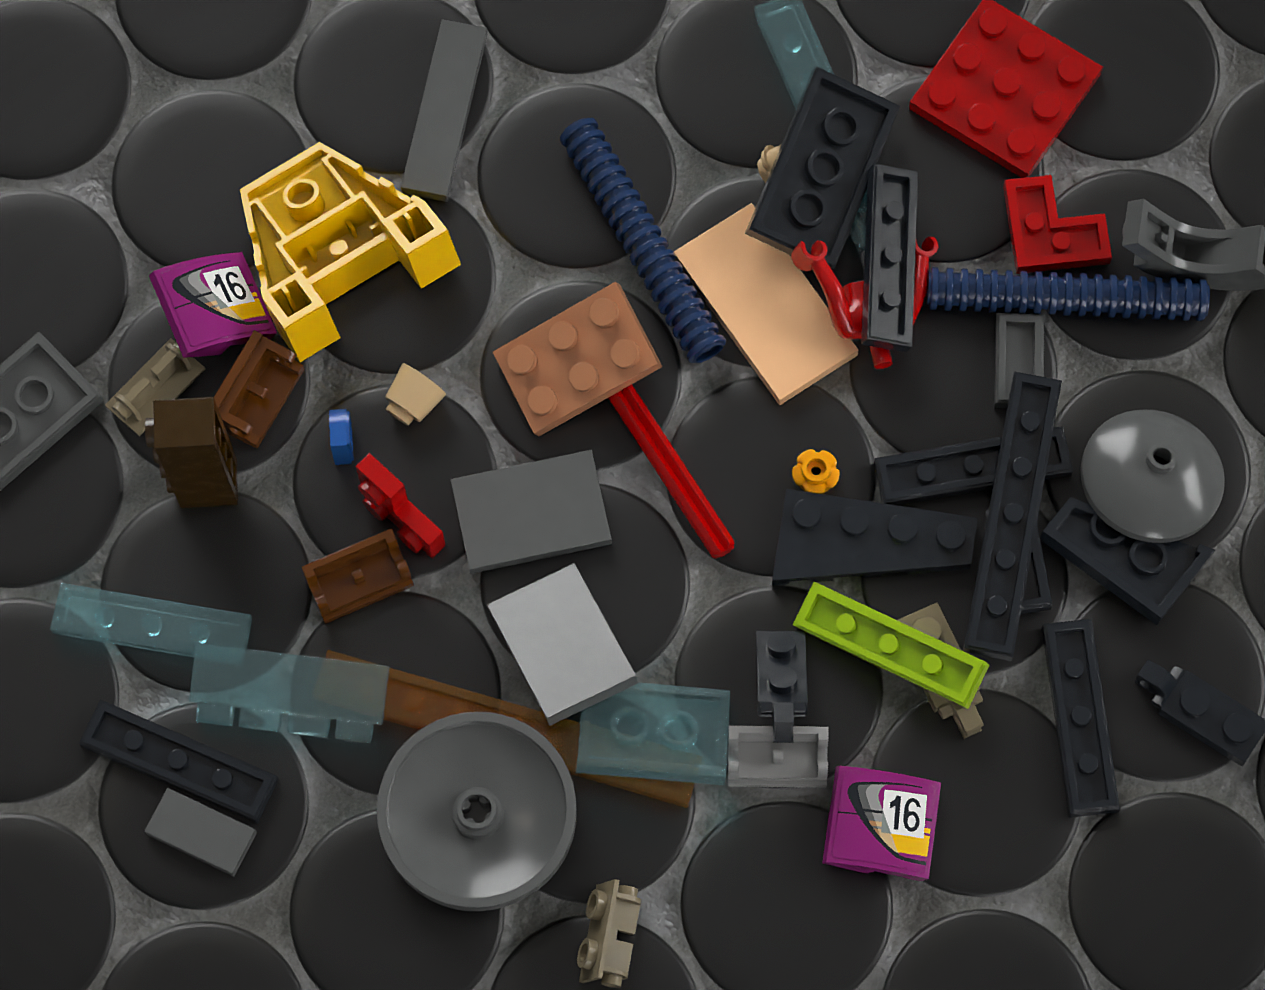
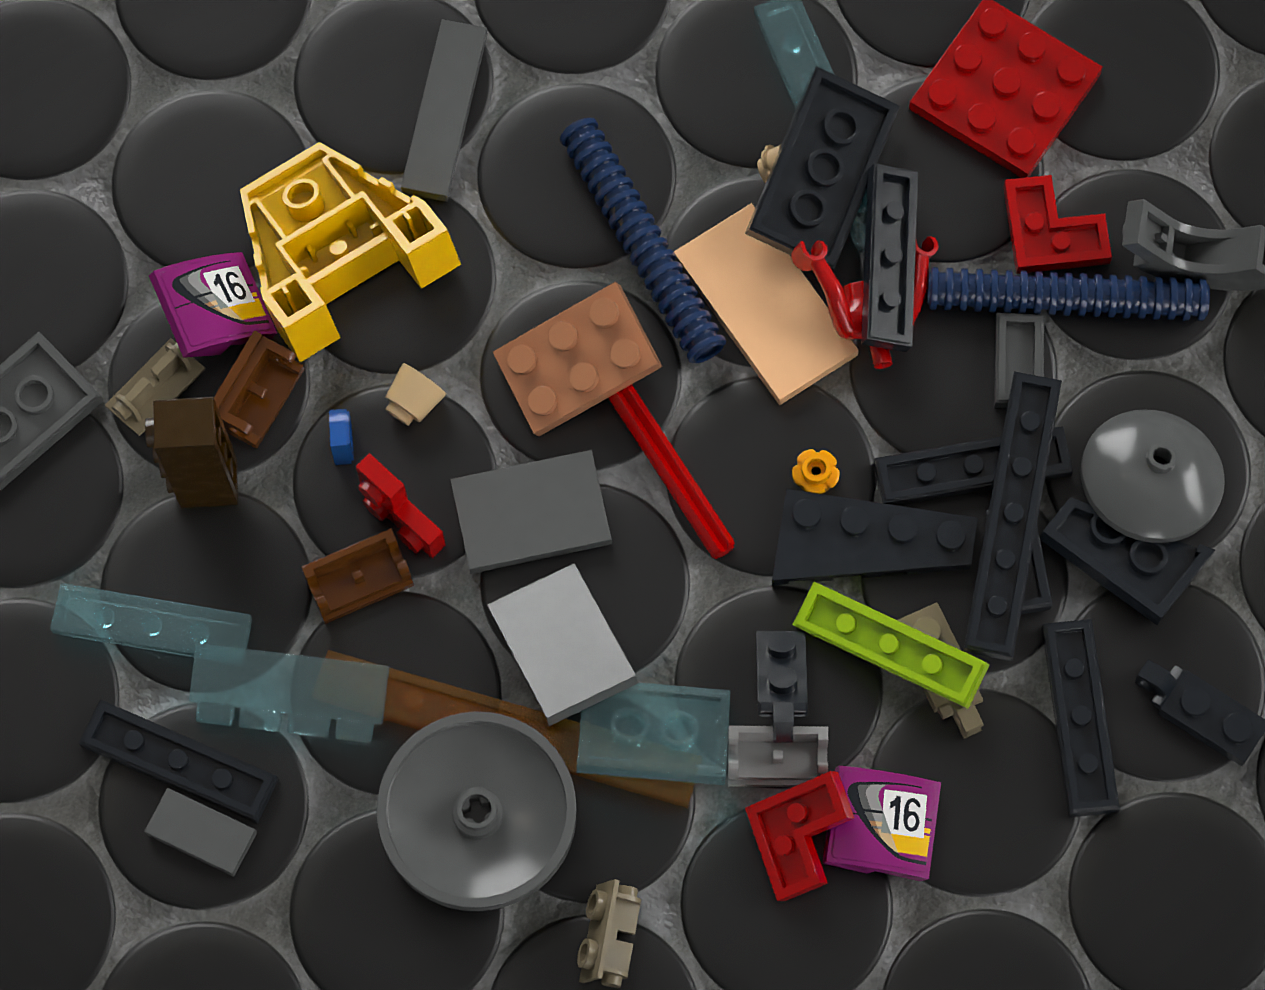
none -> red plate [745,771,855,901]

